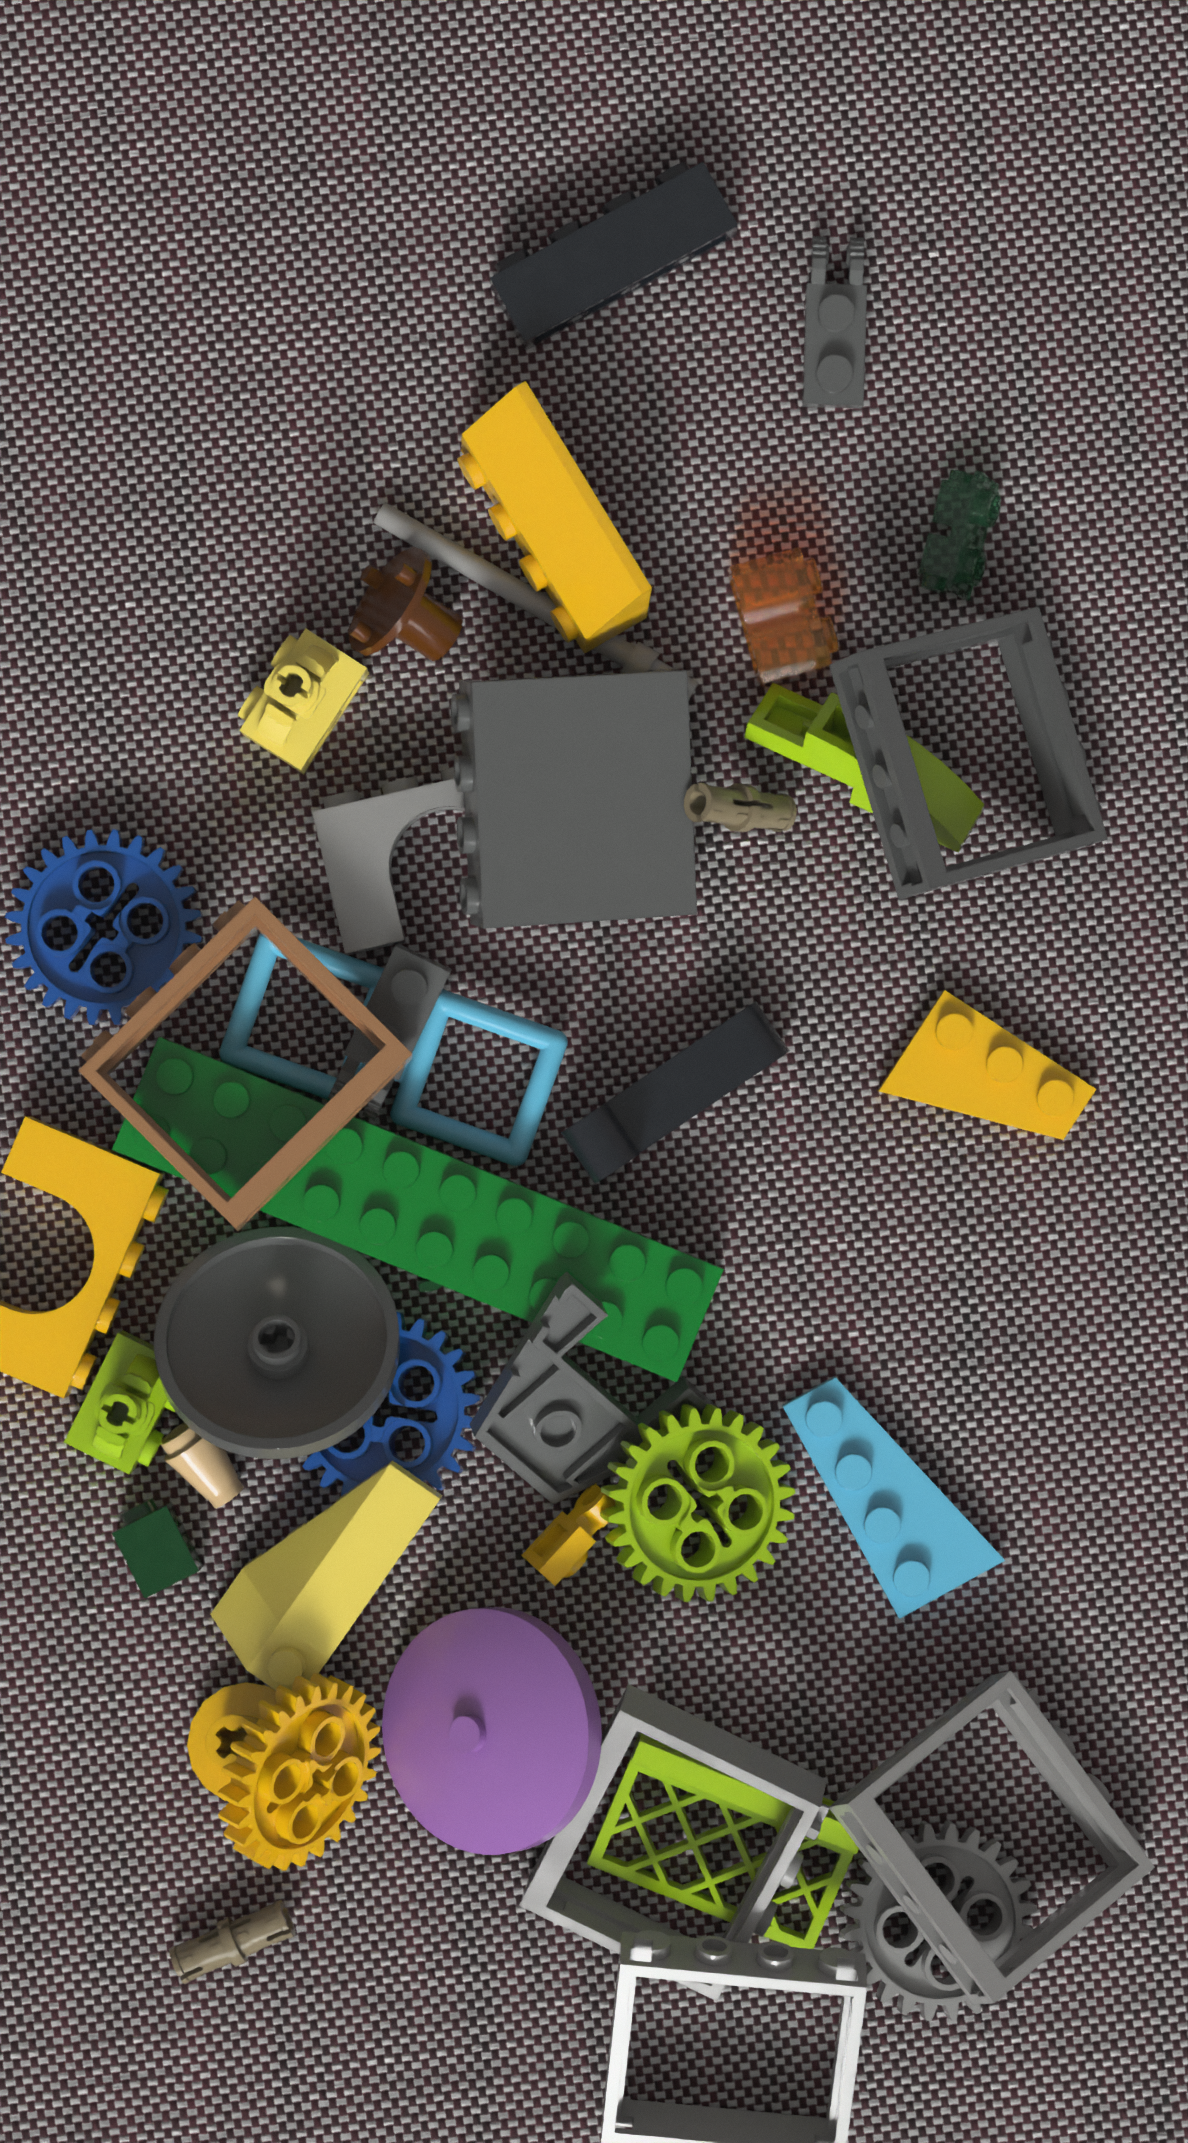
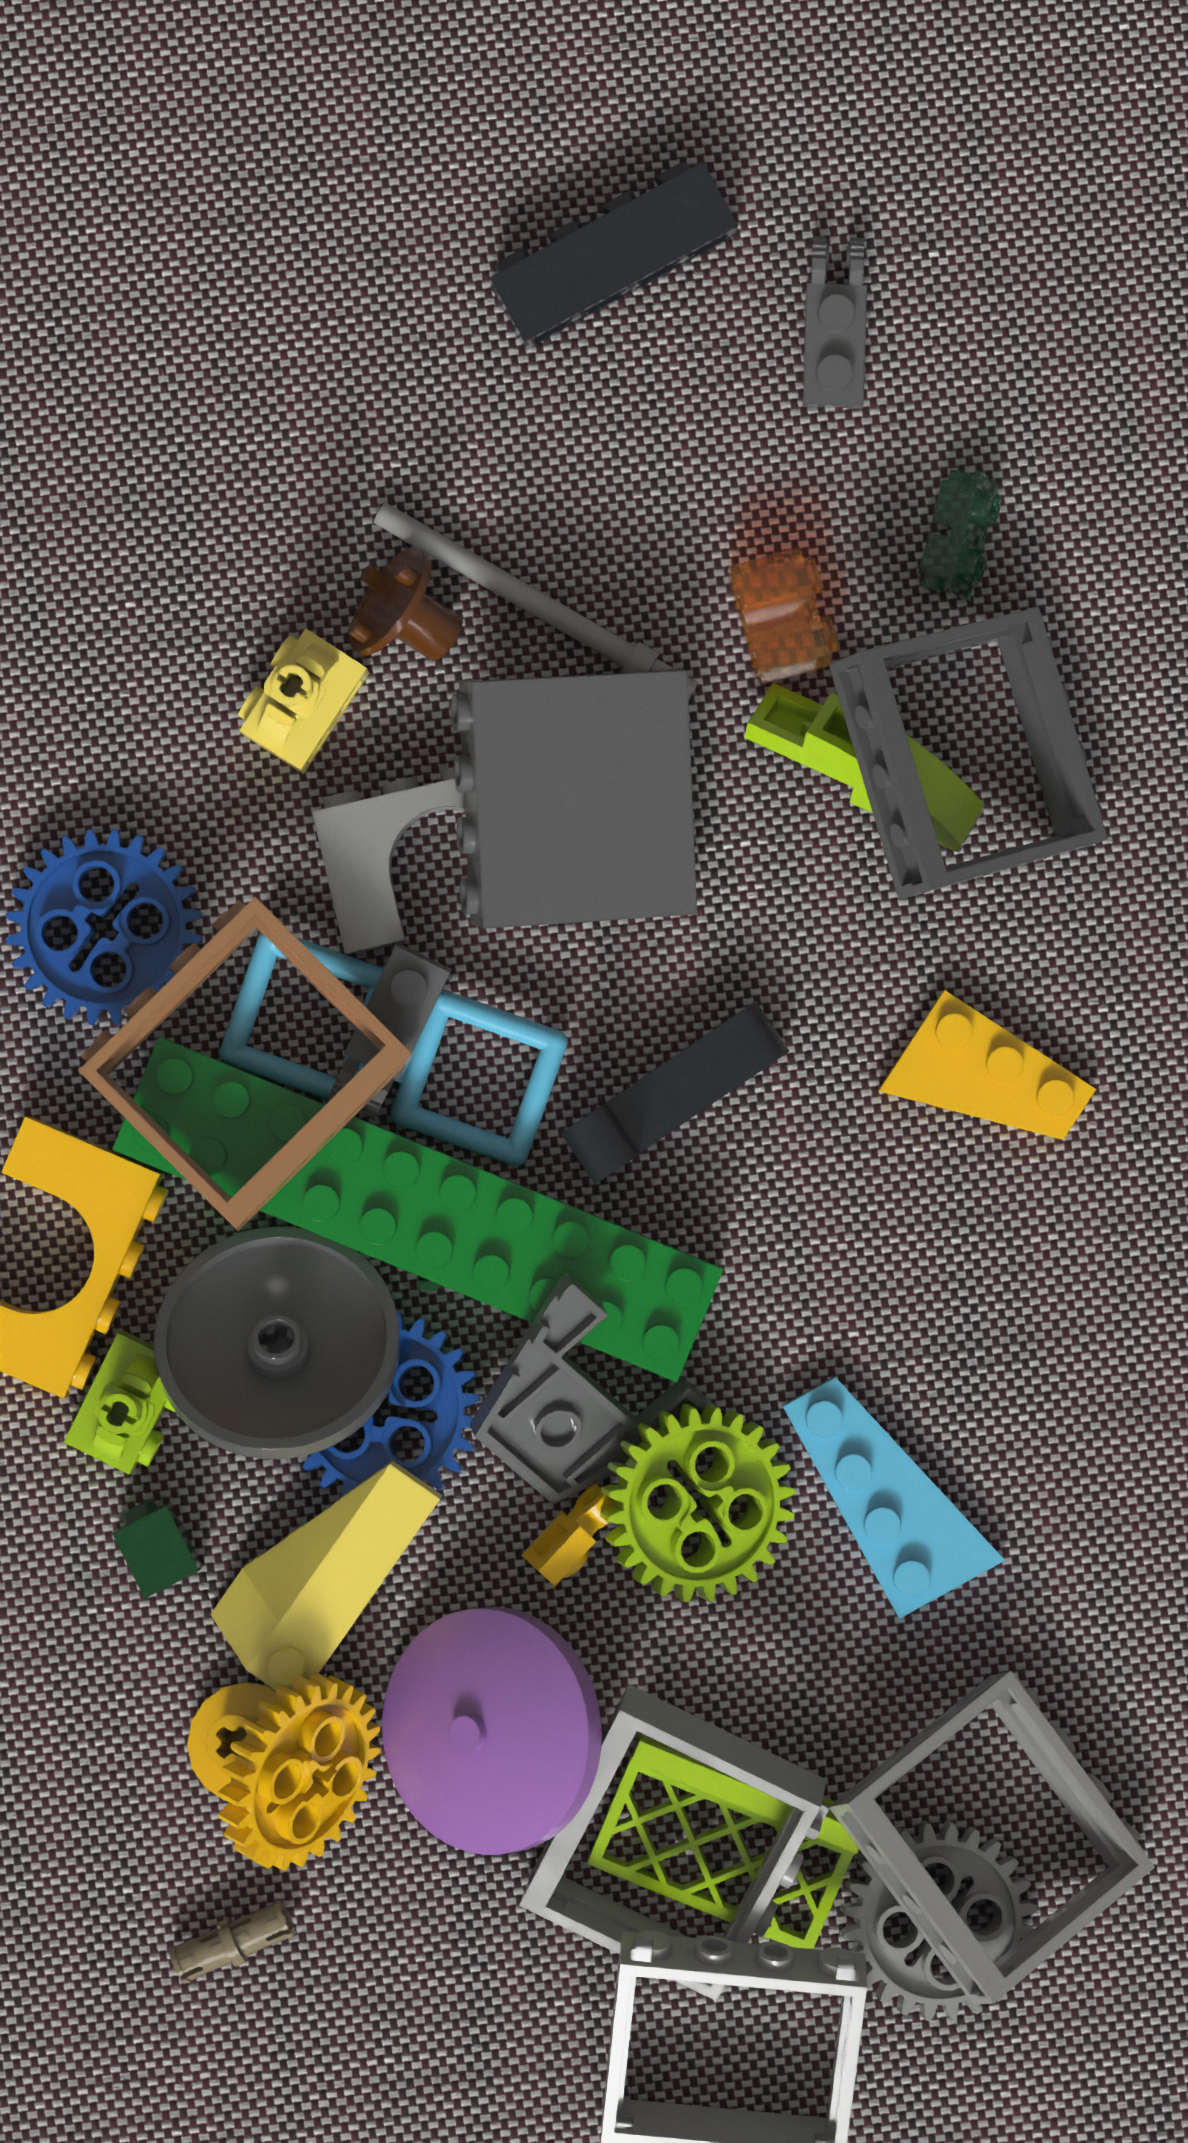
tan cone [160,1422,244,1508] -> none
yellow slope [457,381,652,654] -> none
dark tan pin [684,783,797,832] -> none

